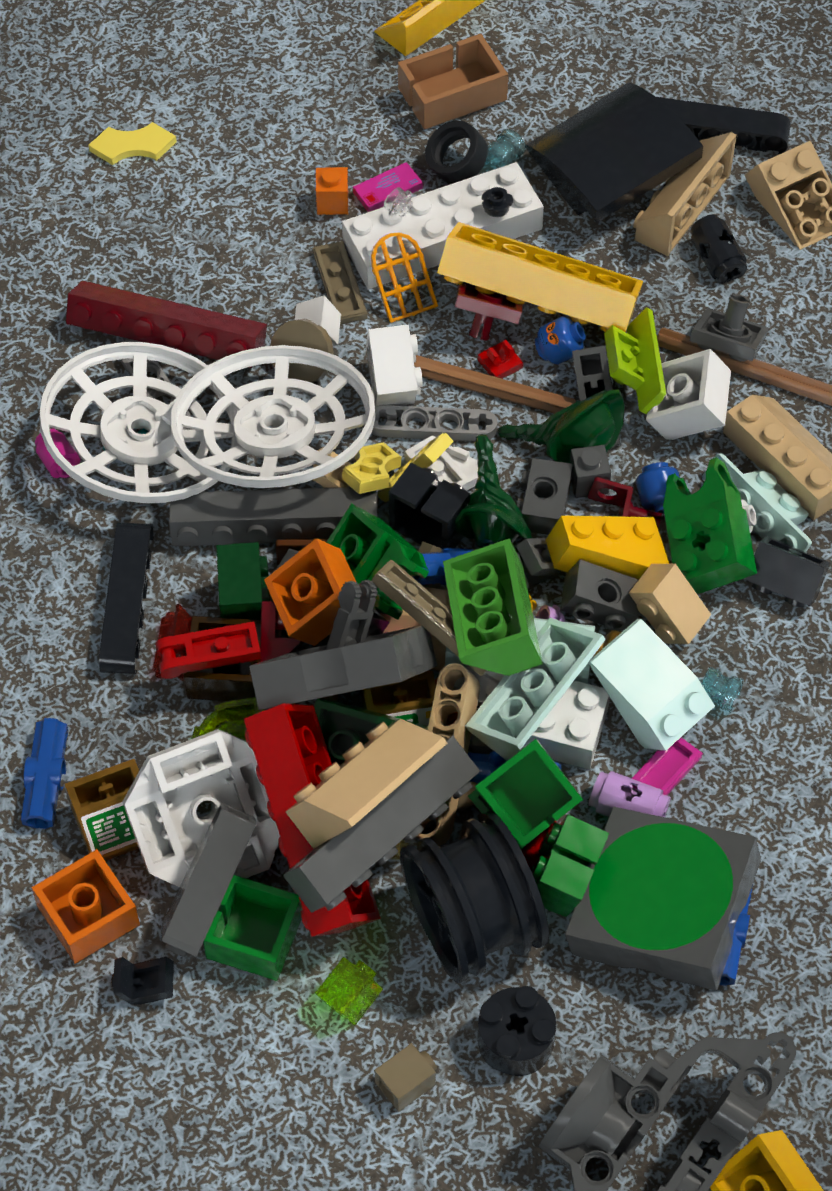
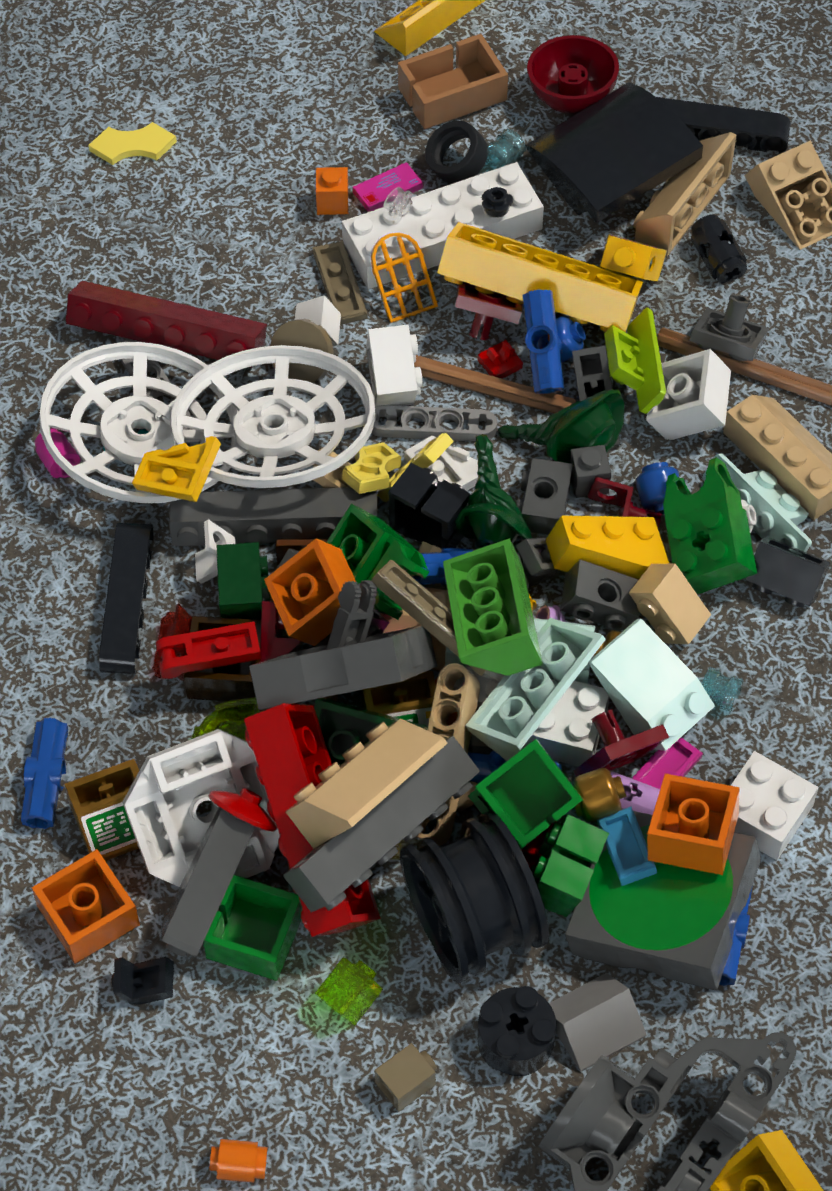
none -> yellow wing [132,436,221,502]
none -> white bracket [195,519,235,584]
none -> red dish [208,788,277,832]
none -> orange brick [209,1139,268,1183]
none -> blue piece [523,289,564,394]
none -> dark red piece [527,35,619,114]
none -> light grey slope [549,973,647,1072]
none -> dark red tile [573,709,669,777]
none -> pearl gold head [573,768,627,822]
none -> dark azure tile [597,806,657,886]
none -> yellow torso [600,234,667,281]
none -> orange brick [647,773,740,875]
none -> white brick [731,751,819,860]

